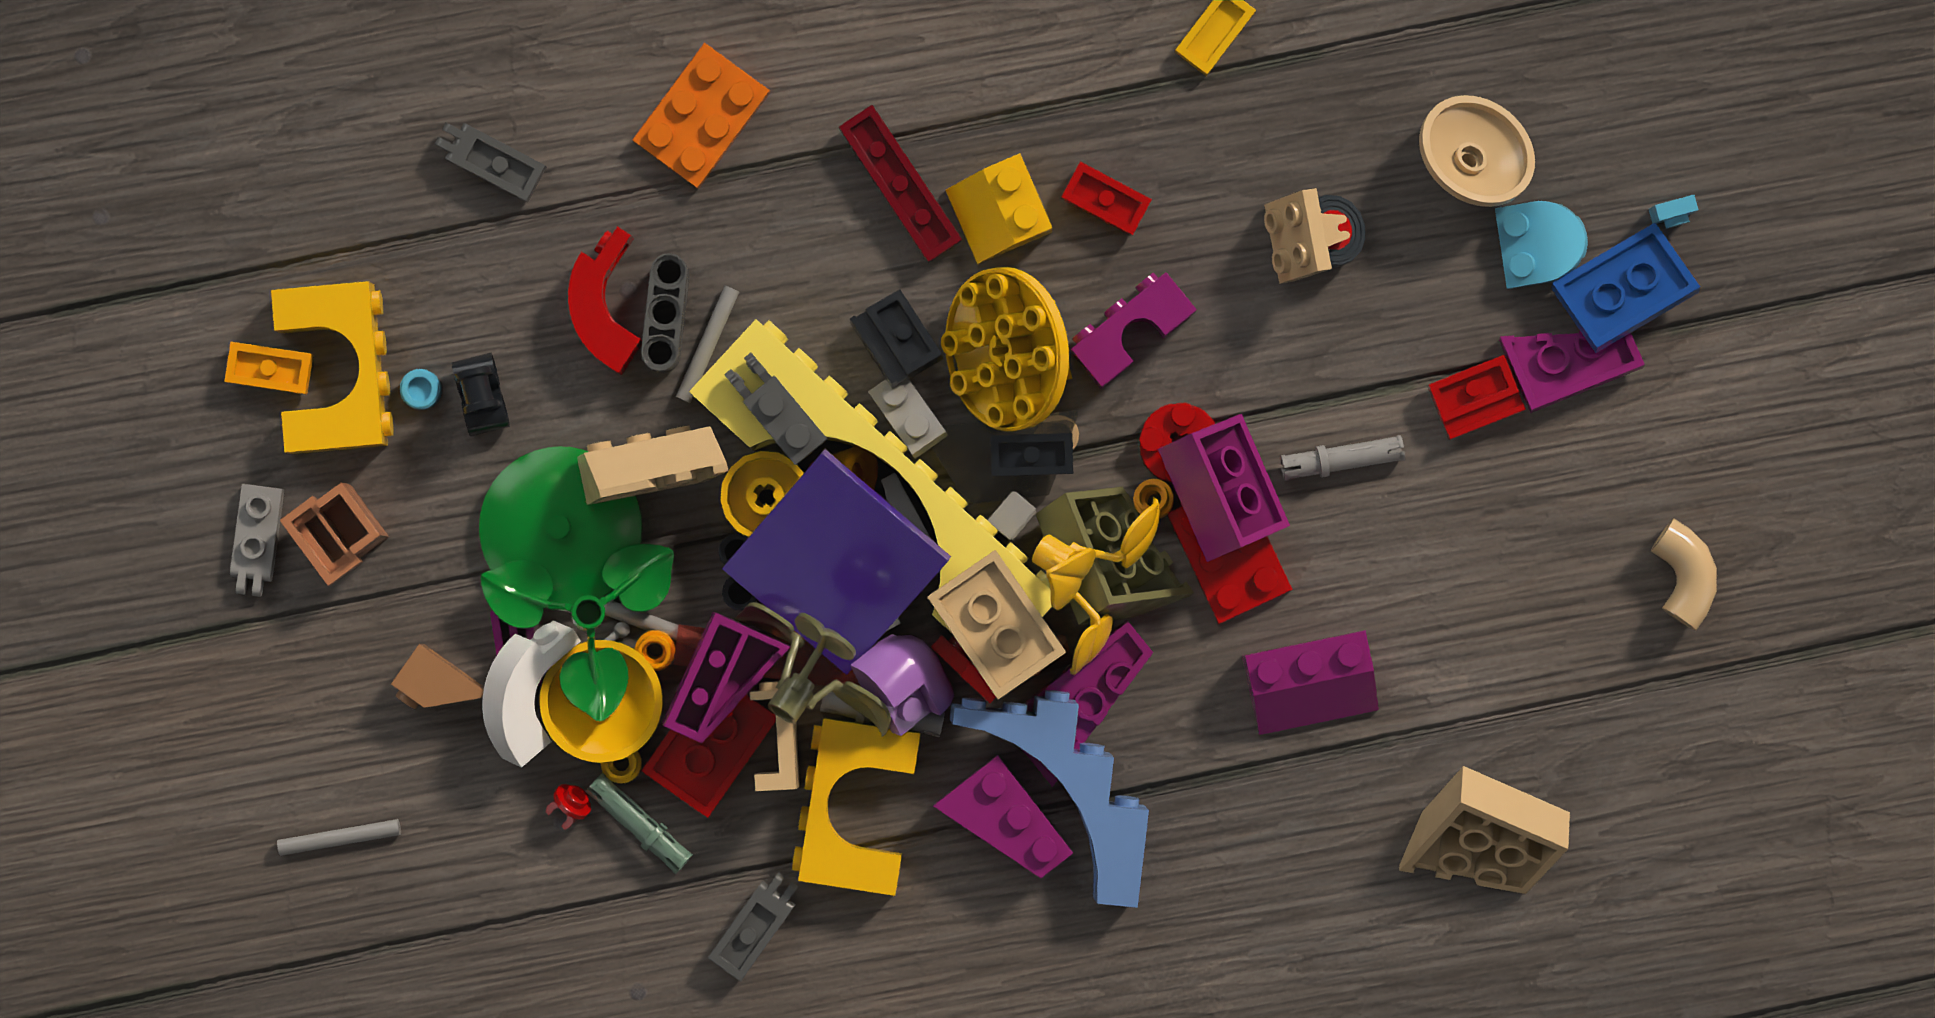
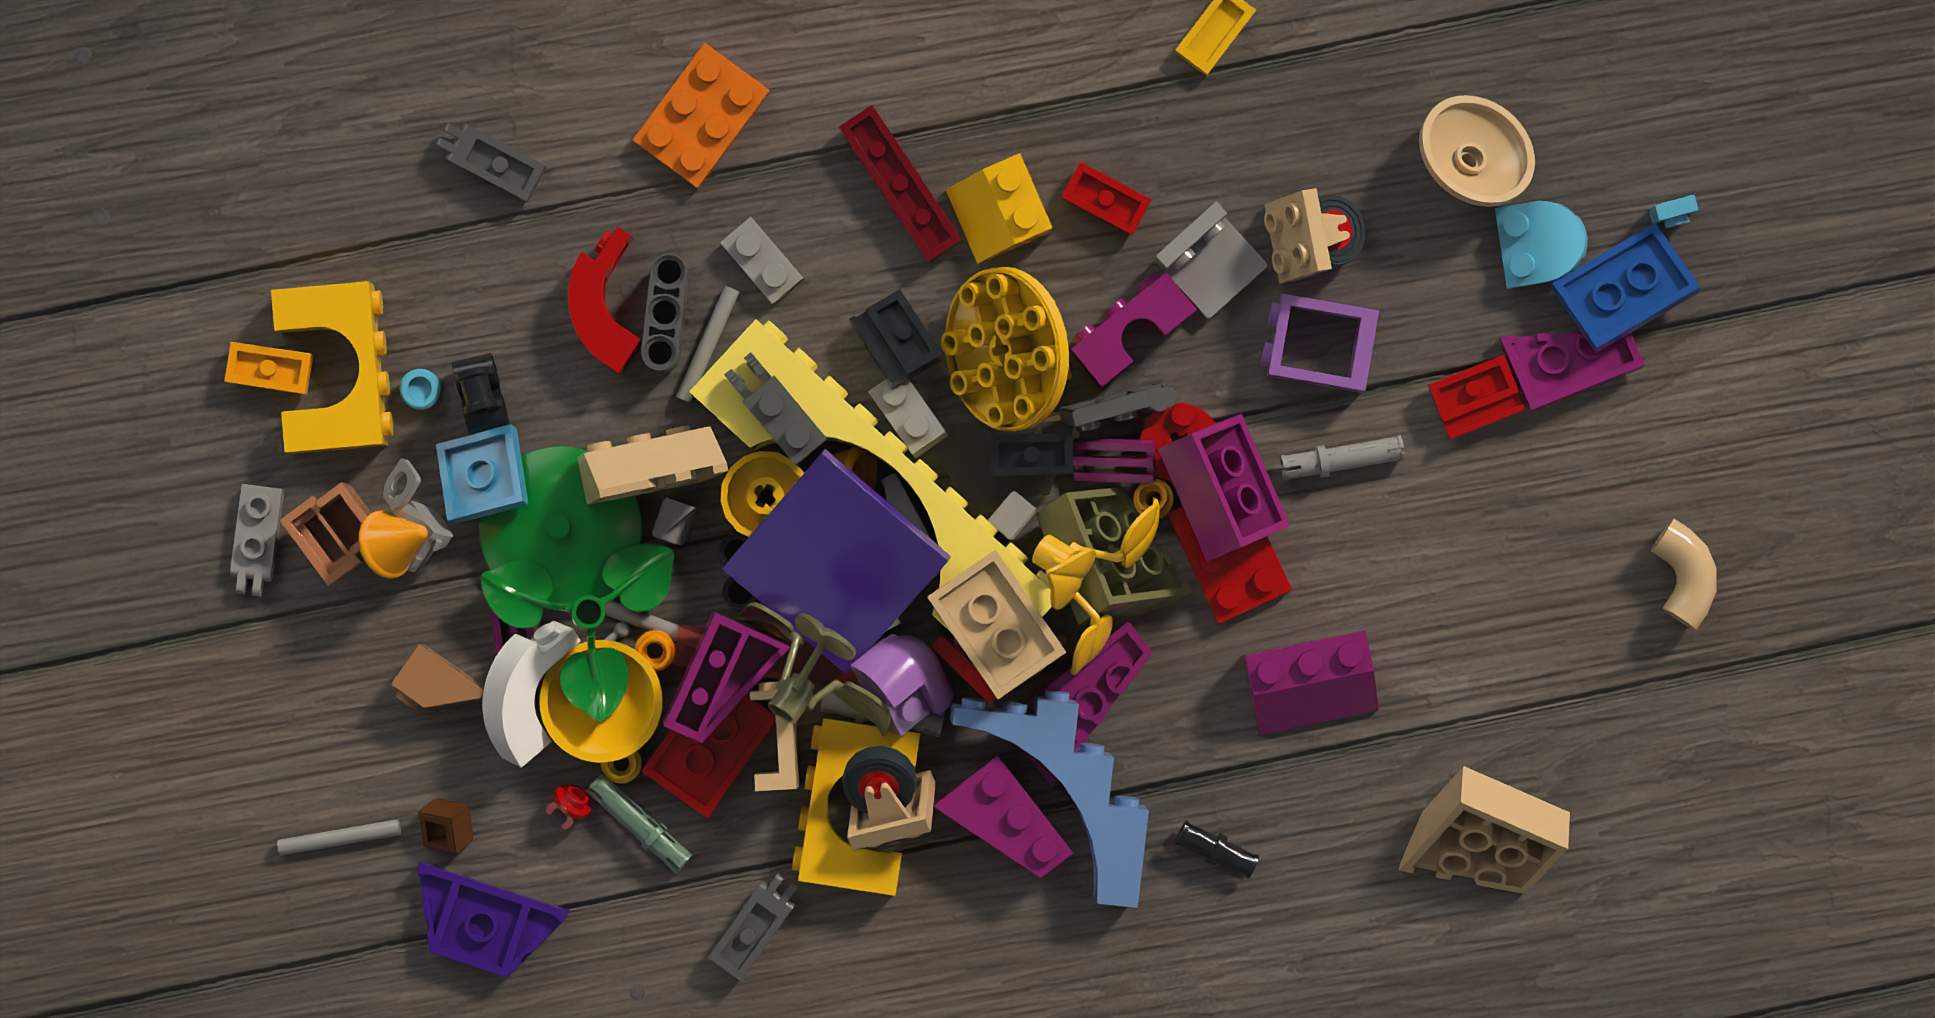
none -> light orange hat [359,511,428,579]
none -> light grey piece [383,459,453,572]
none -> dark purple wing [417,862,570,977]
none -> reddish brown slope [418,798,473,854]
none -> dark azure plate [436,424,529,525]
none -> light grey slope [652,497,697,545]
none -> light grey plate [720,216,804,305]
none -> plate [842,746,936,850]
none -> dark grey hinge [1058,383,1178,431]
none -> magenta tile [1073,438,1156,483]
none -> light grey bracket [1154,201,1267,319]
none -> black pin [1175,820,1259,879]
none -> medium lavender window [1260,294,1379,393]

